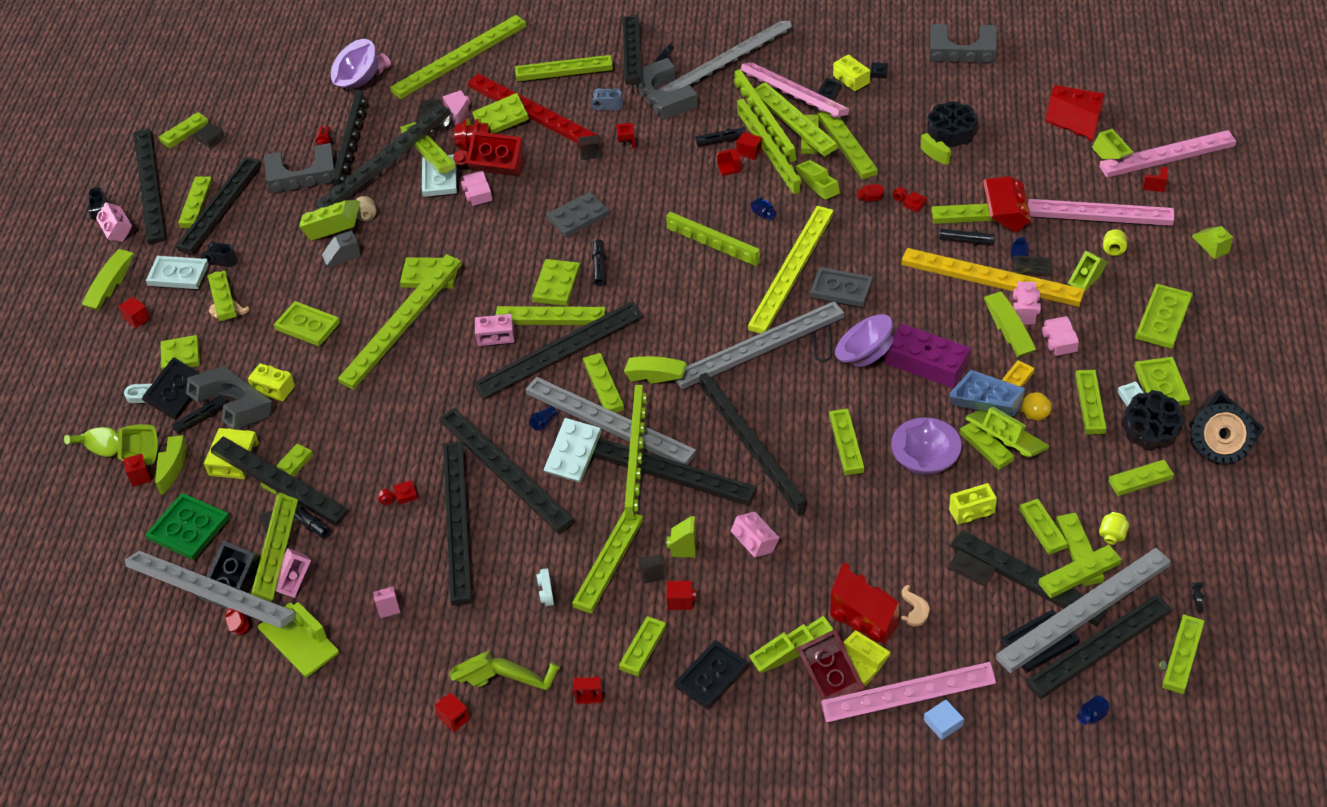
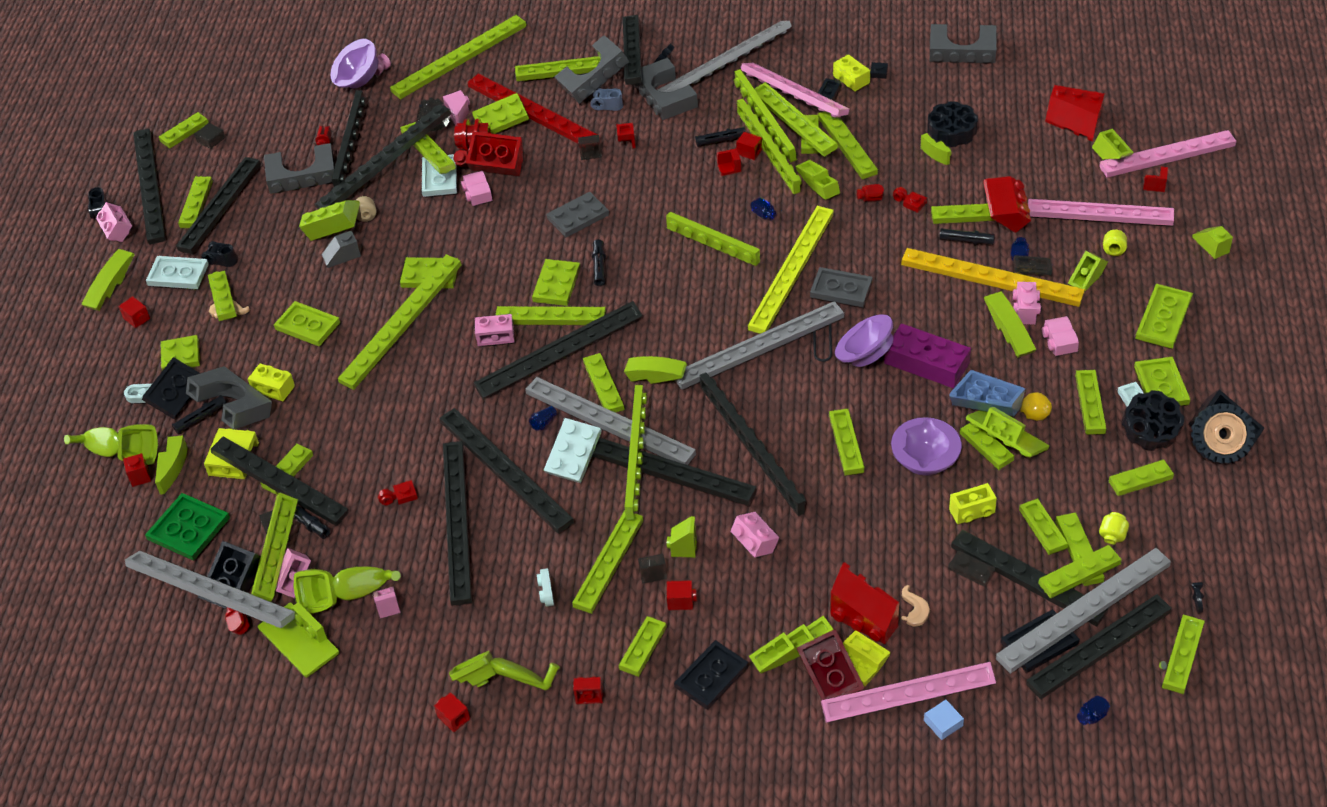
yellow plate [1002,360,1035,387] -> none
none -> lime piece [294,567,401,613]
none -> dark grey arch [555,35,629,104]

